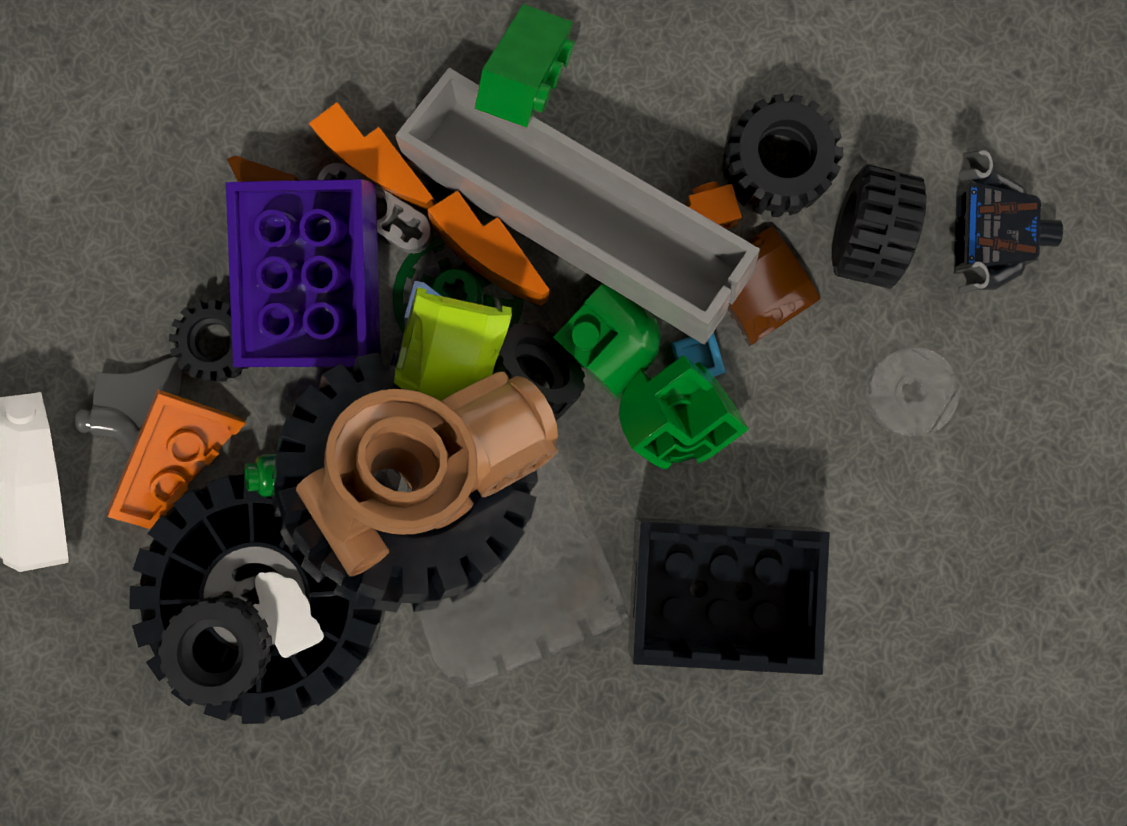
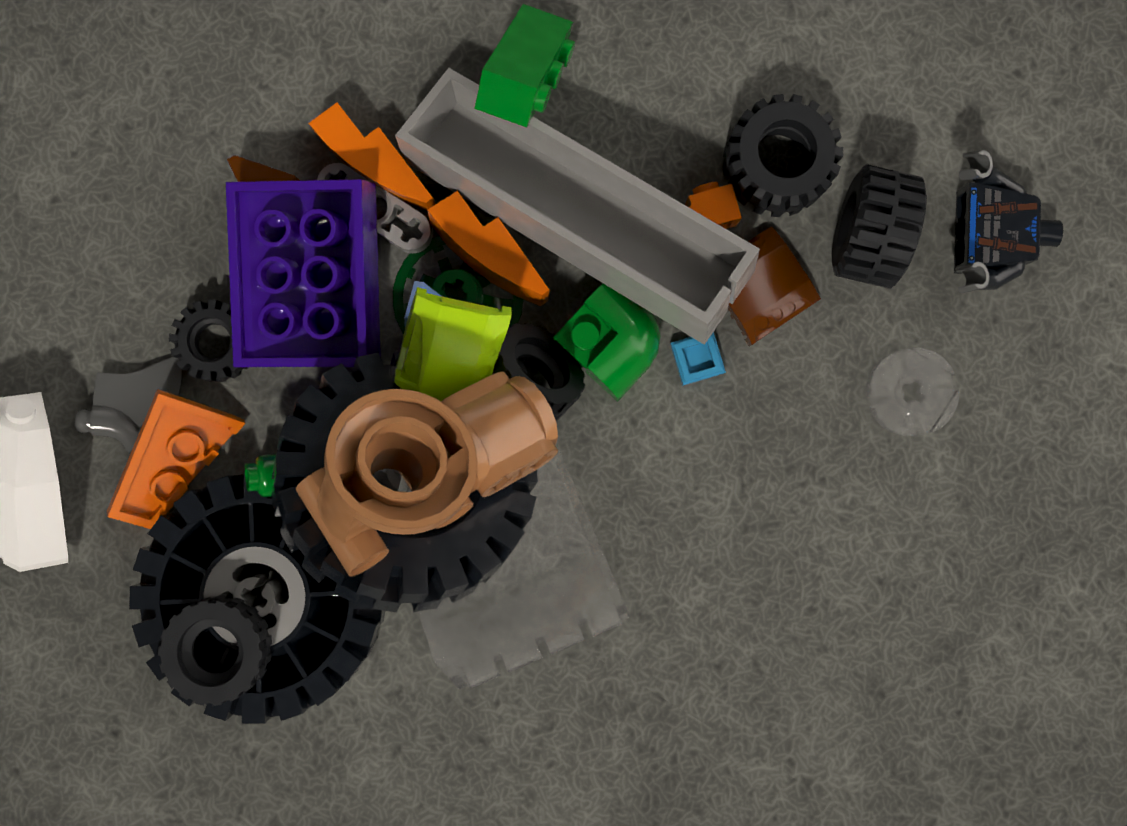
white sticker [252,572,324,658] -> none
green brick [618,355,749,470] -> none
black container [628,517,830,675] -> none

